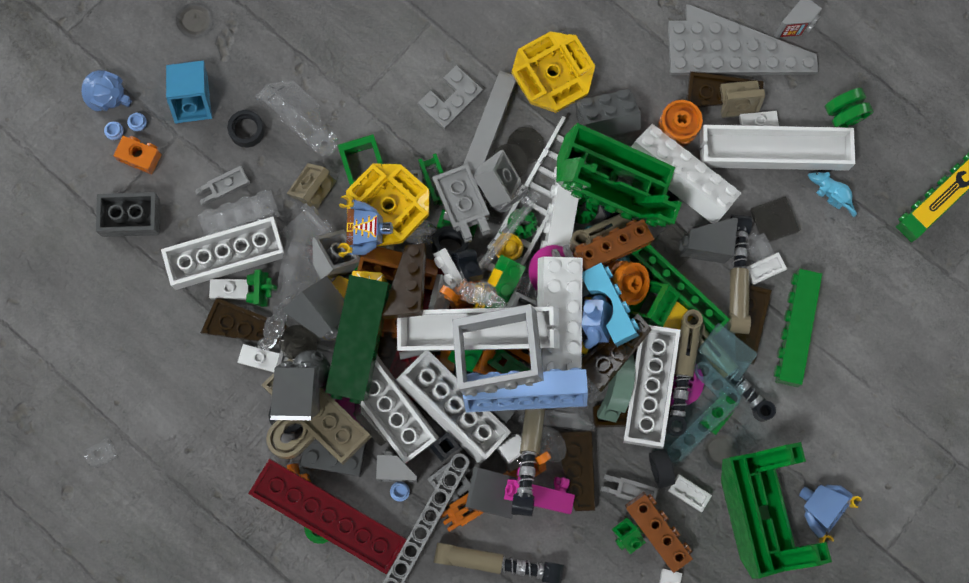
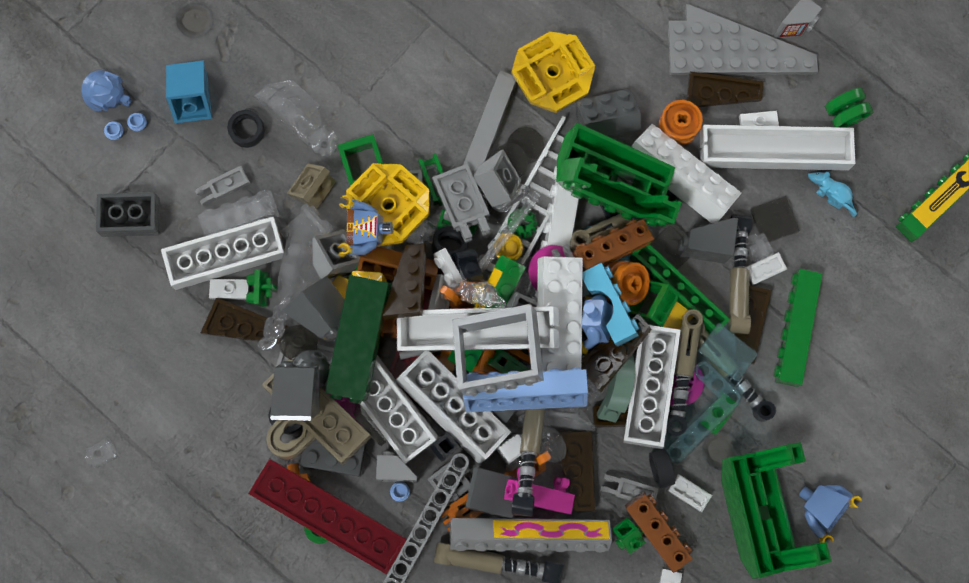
orange brick [113,136,161,175] -> none
white plate [237,344,279,373] -> none
light grey plate [418,65,483,130] -> none
green gear [575,197,598,224] -> none
dark tan bracket [720,81,765,118] -> none
none -> brick [450,518,612,552]

